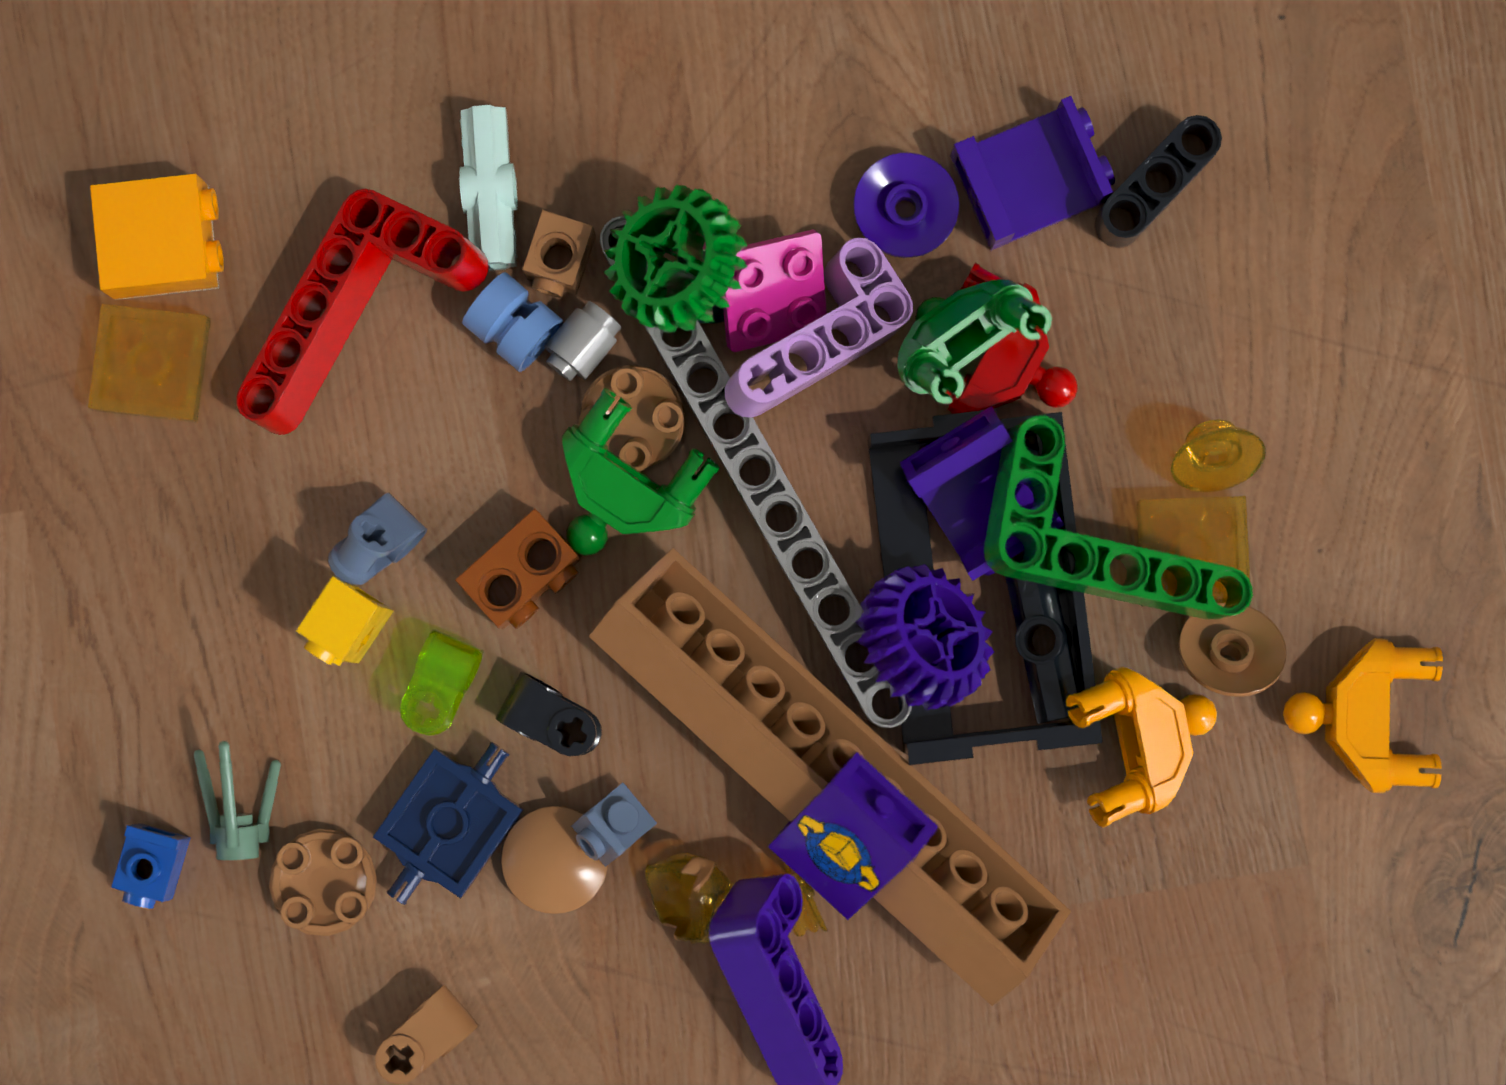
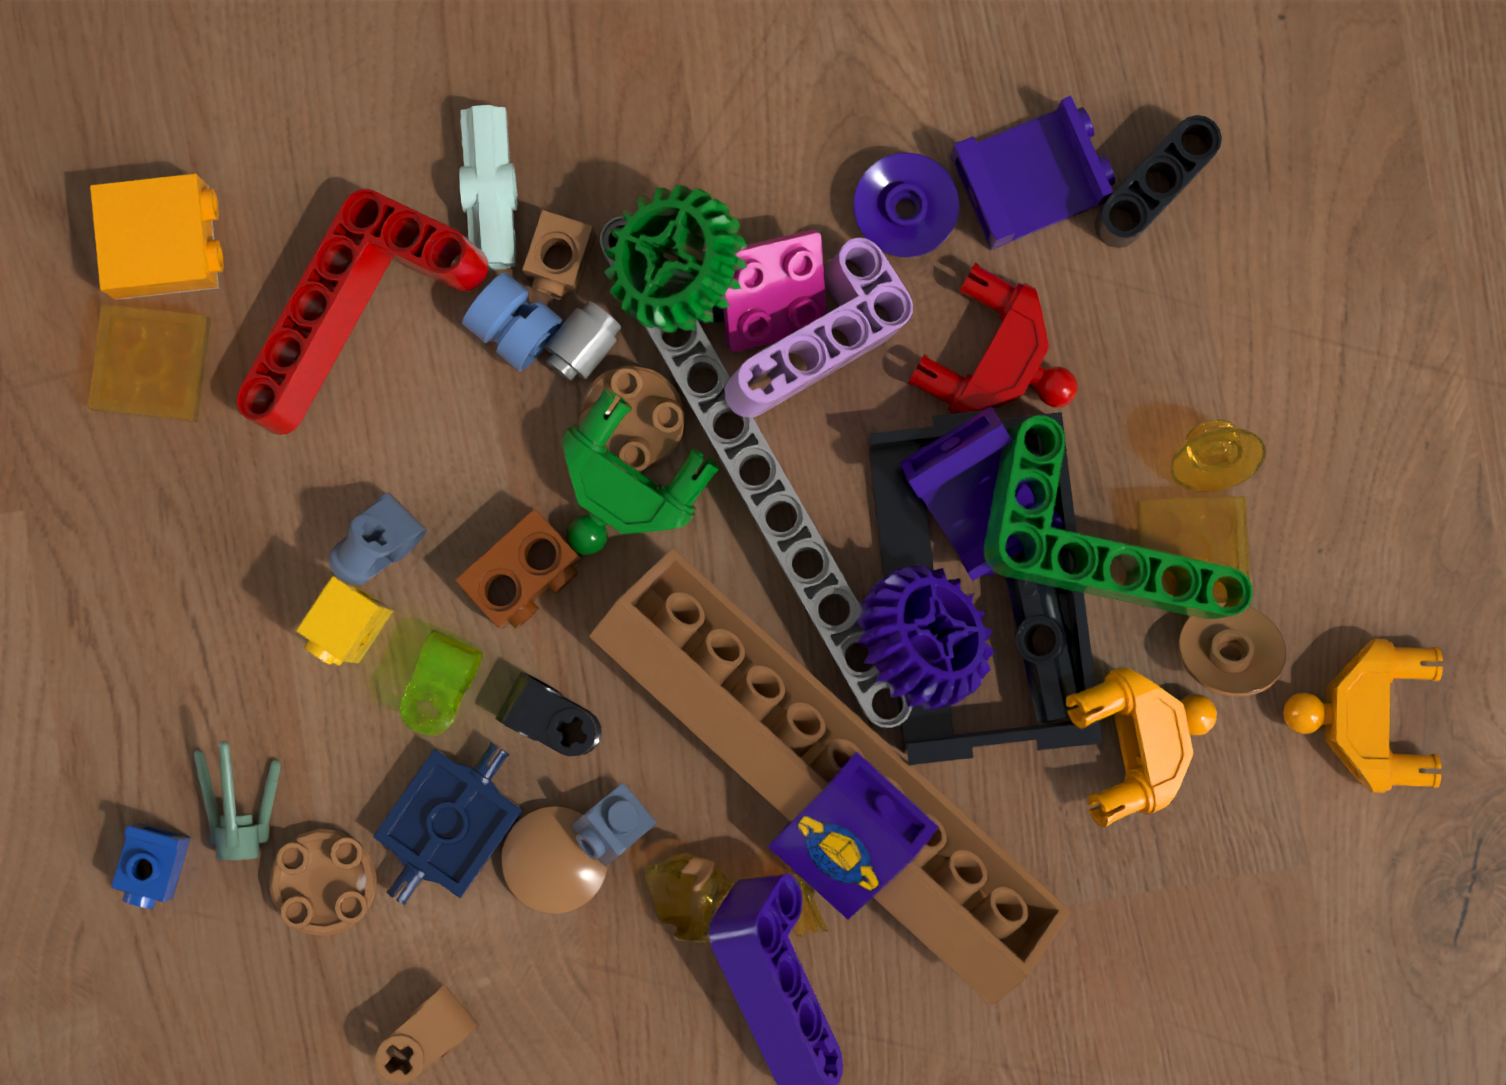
green connector [897,279,1052,404] -> none

